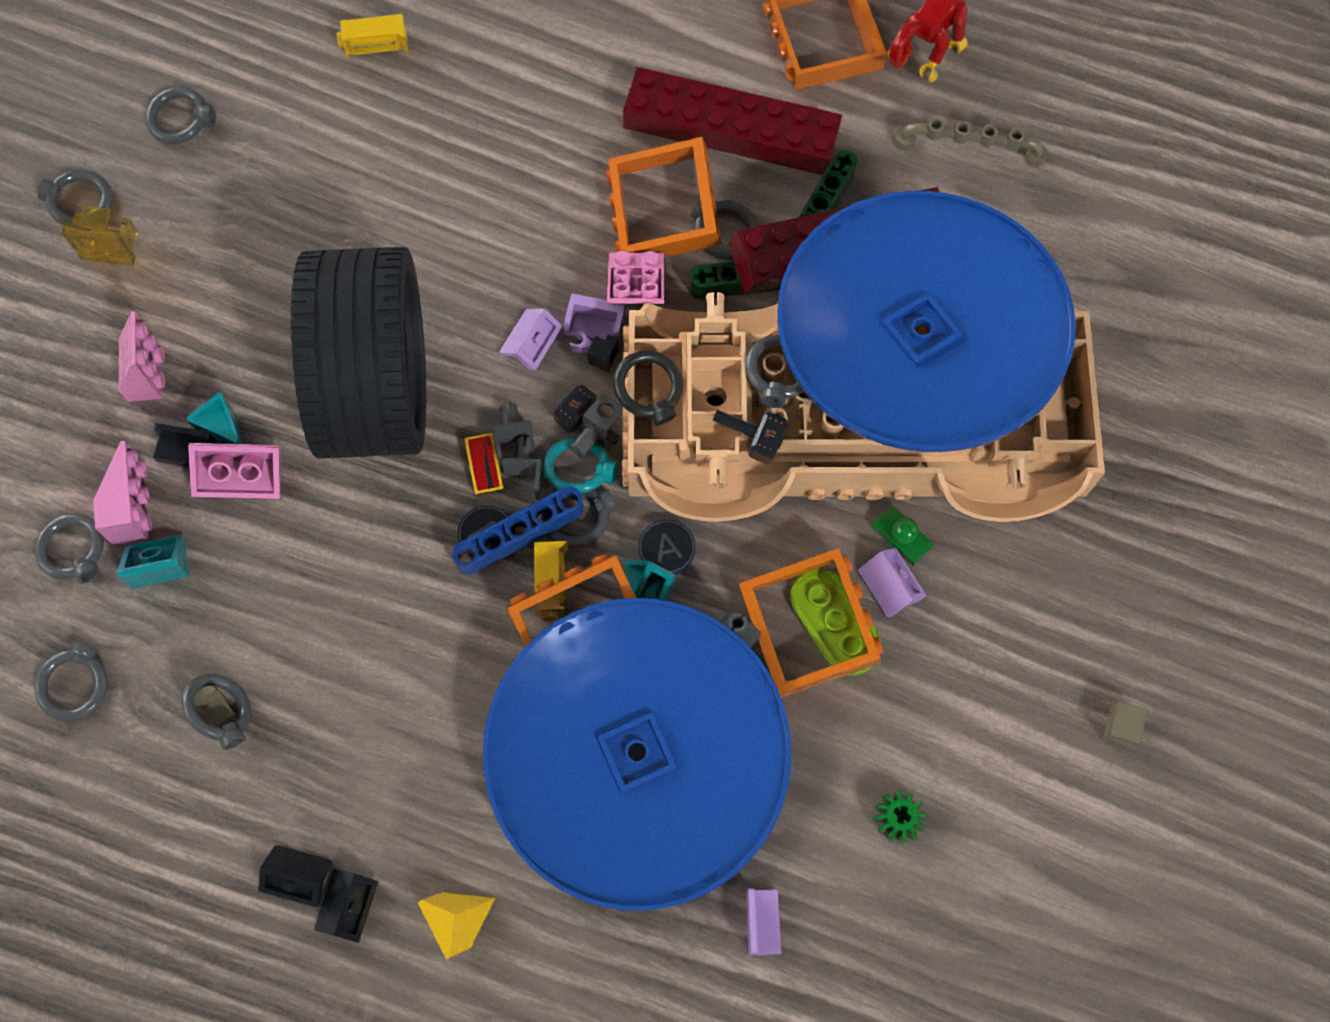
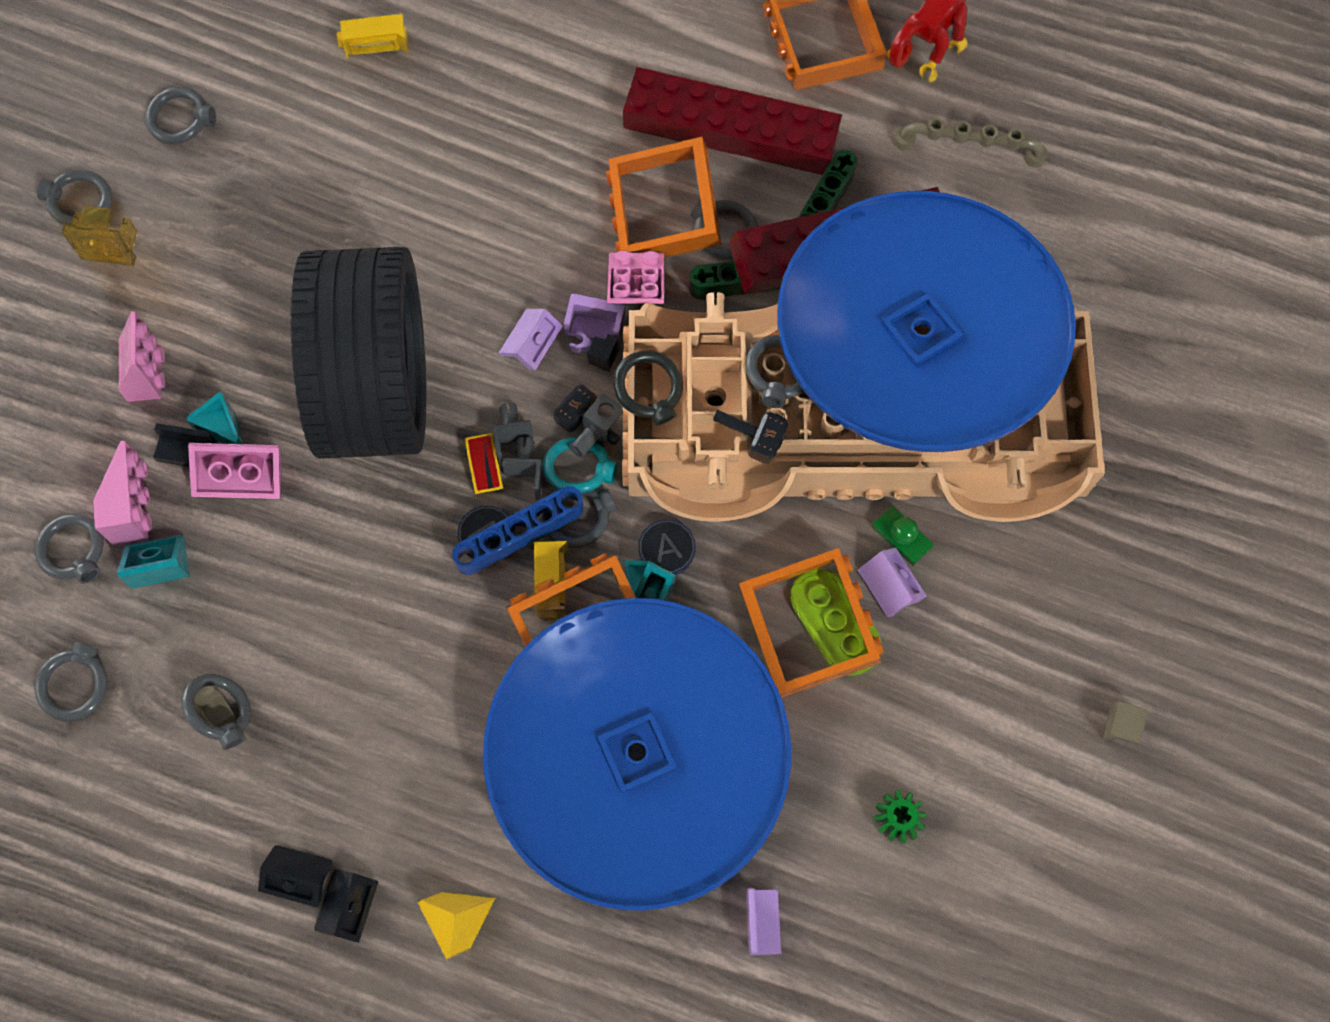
dark grey bracket [720,610,761,648] -> none

